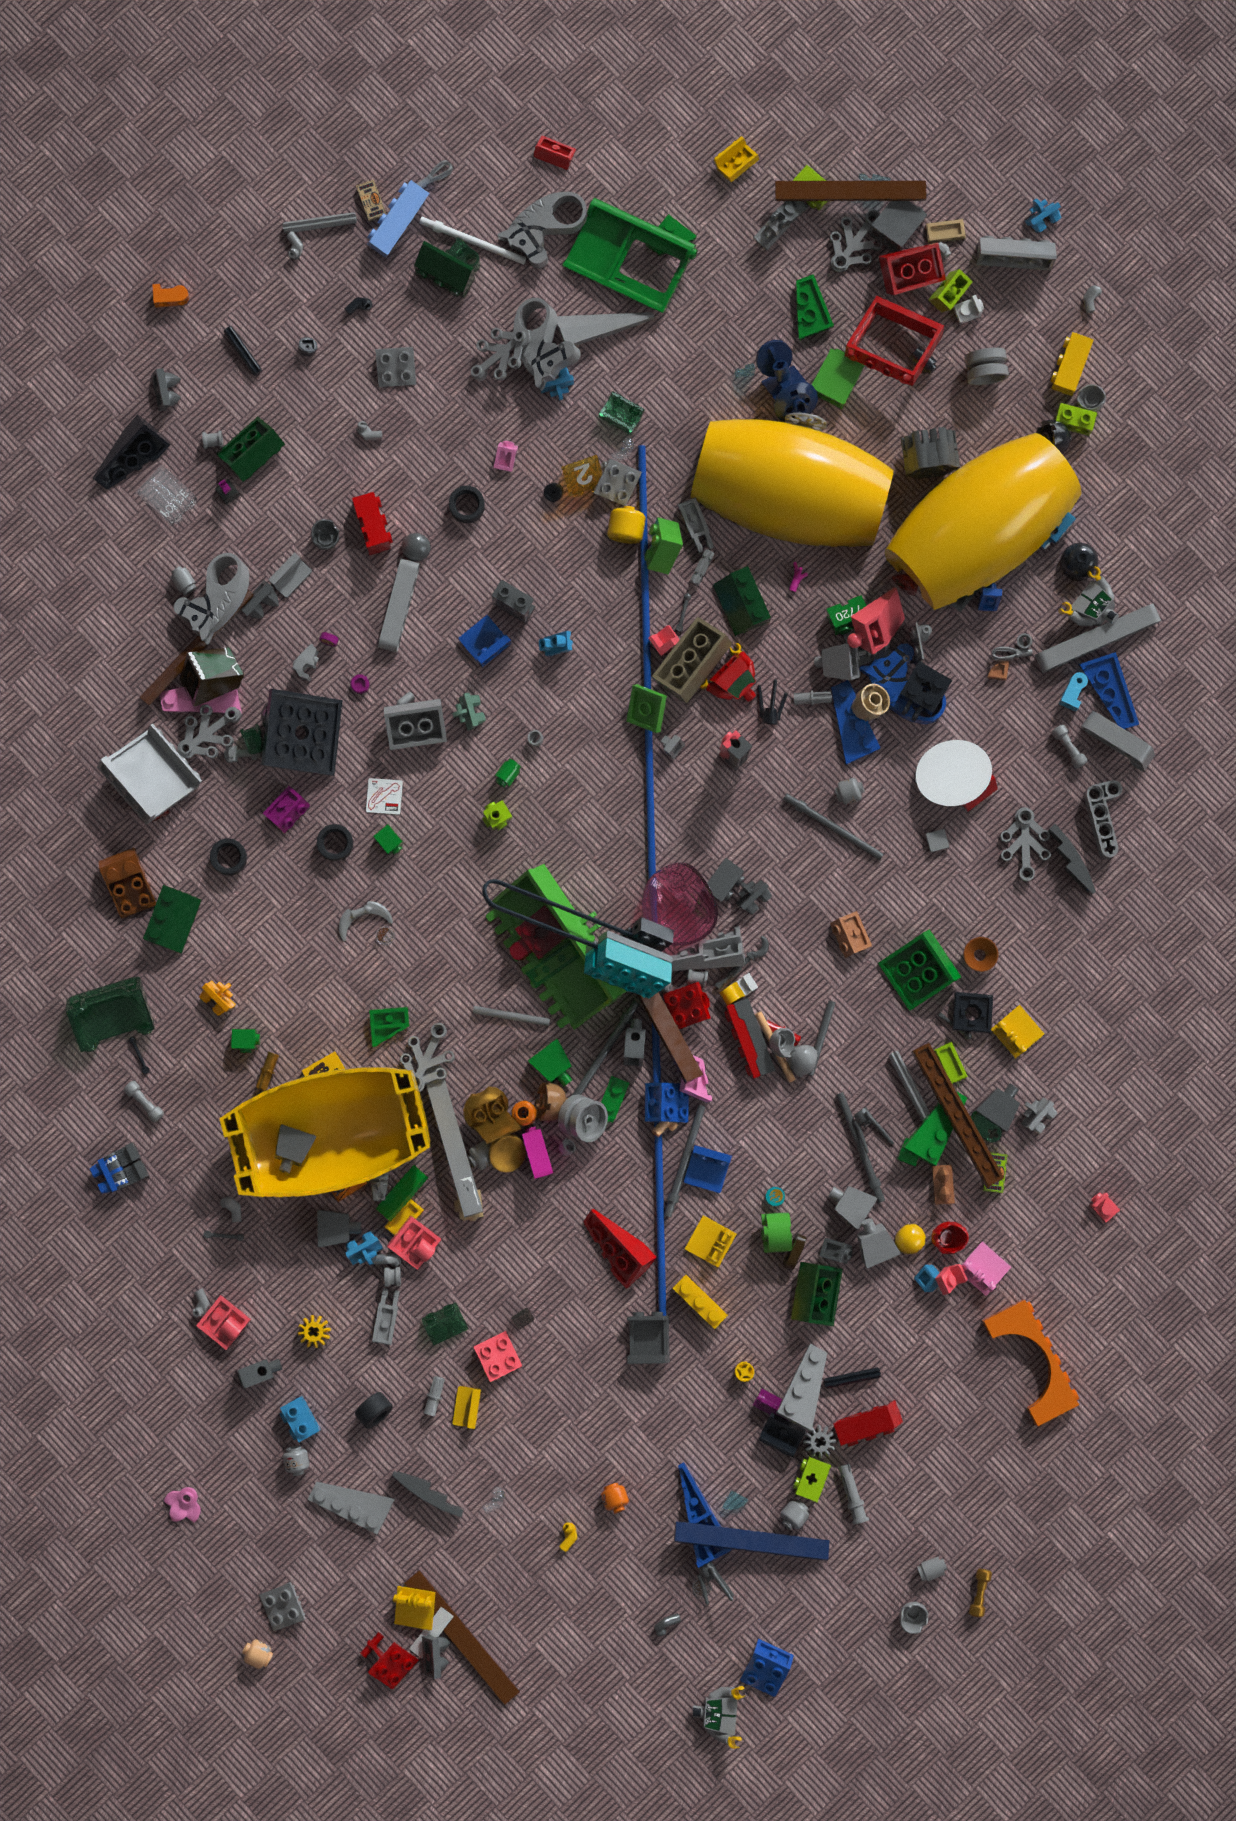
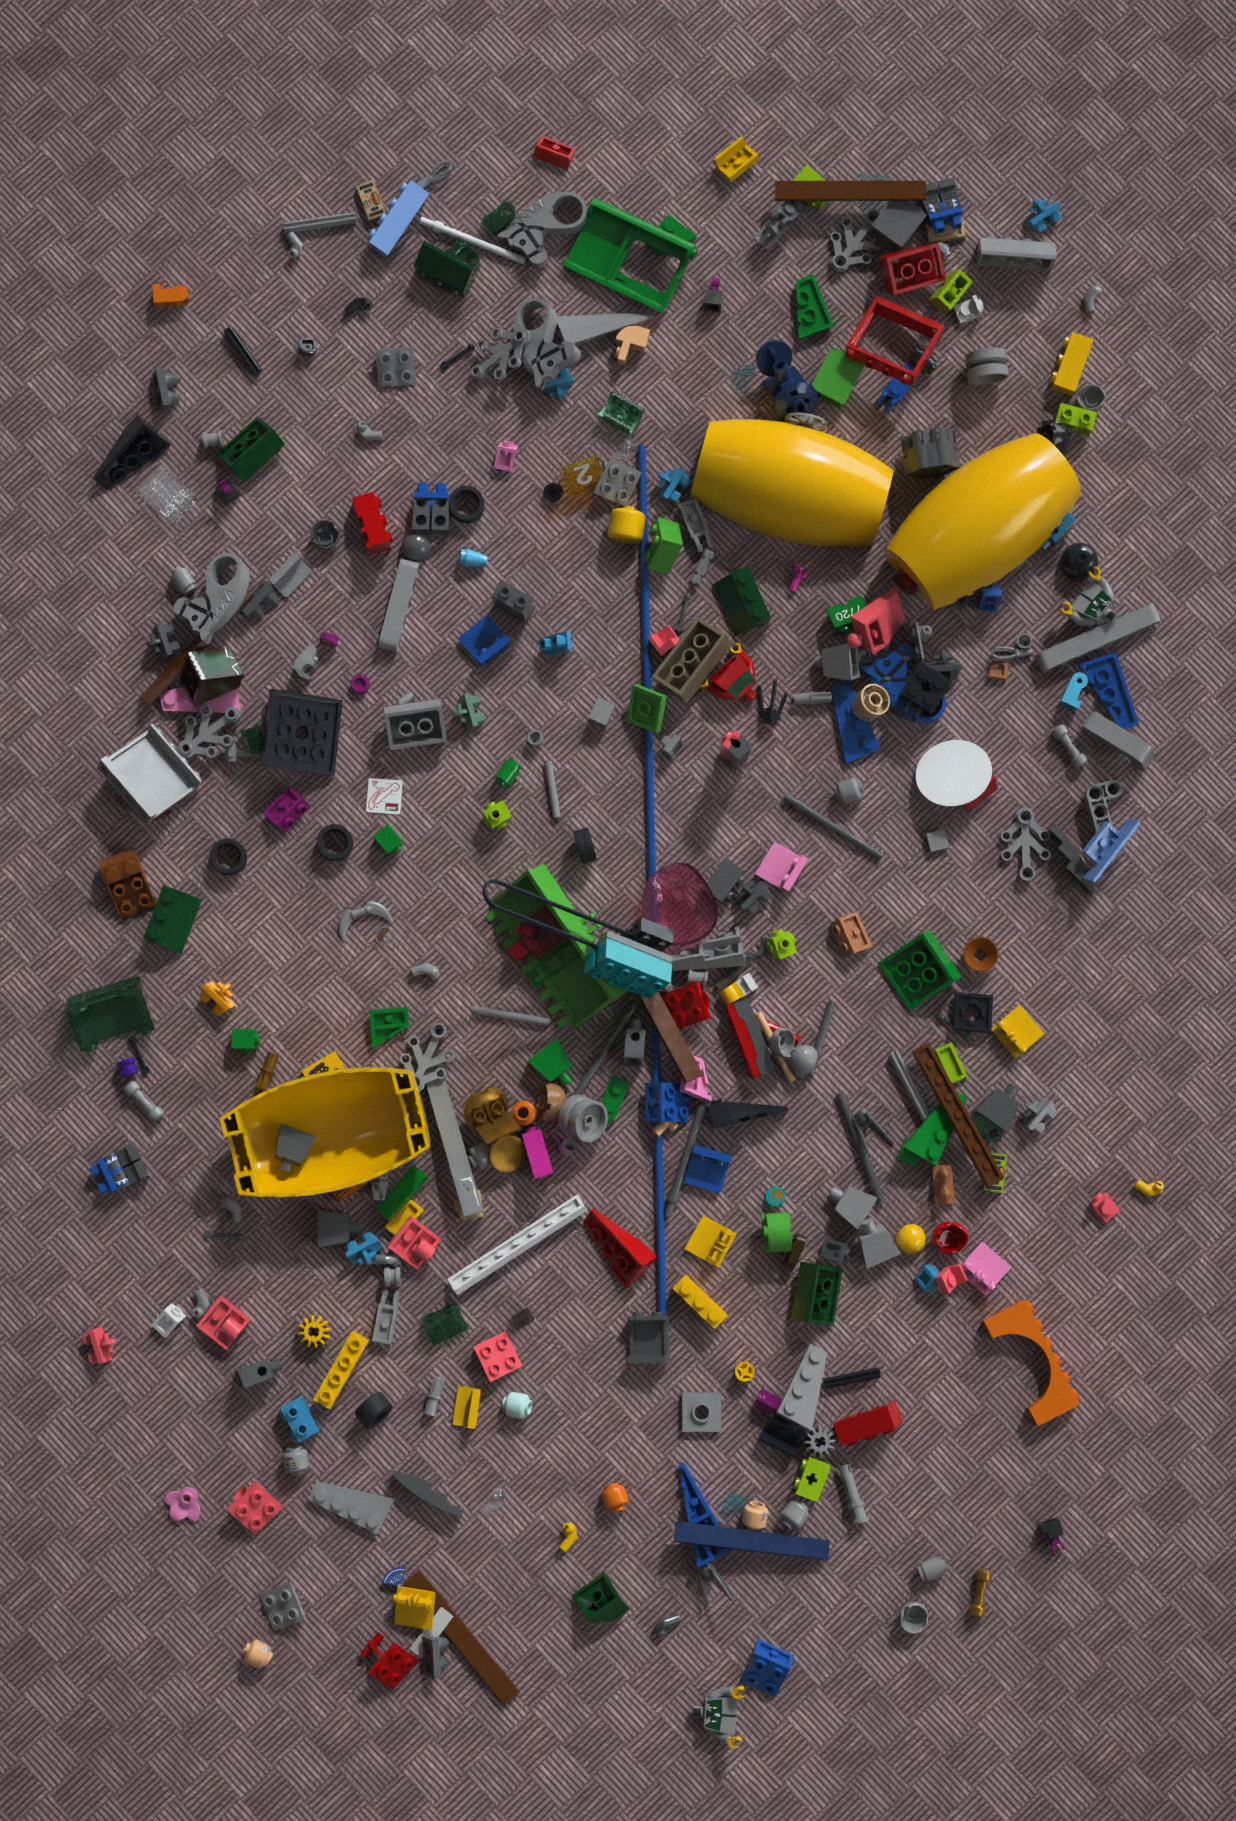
none -> coral hips [82,1327,116,1364]
none -> dark purple wheel [116,1057,139,1078]
none -> dark grey hips [146,622,180,661]
none -> white bracket [151,1303,186,1338]
none -> coral plate [227,1481,283,1535]
none -> yellow brick [313,1330,370,1409]
none -> blue tile [382,1566,406,1586]
none -> light grey arm [411,963,440,980]
none -> dark grey hips [412,483,449,535]
none -> black hinge [441,343,475,369]
none -> white plate [448,1194,588,1295]
none -> medium azure cone [459,548,487,567]
none -> clear green piece [480,202,516,238]
none -> light aqua head [502,1392,532,1419]
none -> light grey bar [544,761,561,819]
none -> dark green slope [572,1572,630,1623]
none -> black tyre [573,828,597,864]
none -> light grey panel [589,698,615,728]
none -> light nougat brick [615,326,650,366]
none -> dark azure hips [657,468,691,503]
none -> light grey piece [682,1392,721,1432]
none -> pearl dark grey piece [704,278,723,313]
none -> black wedge [707,1099,789,1129]
none -> light nougat head [742,1501,769,1531]
none -> bright pink bracket [755,842,809,894]
none -> lime brick [766,929,797,960]
none -> blue hinge [874,362,921,414]
none -> hips [920,178,963,234]
none -> dark grey hips [925,650,962,680]
none -> pearl dark grey piece [1038,1517,1065,1553]
none -> medium blue bracket [1082,818,1141,883]
none -> yellow arm [1134,1180,1164,1197]

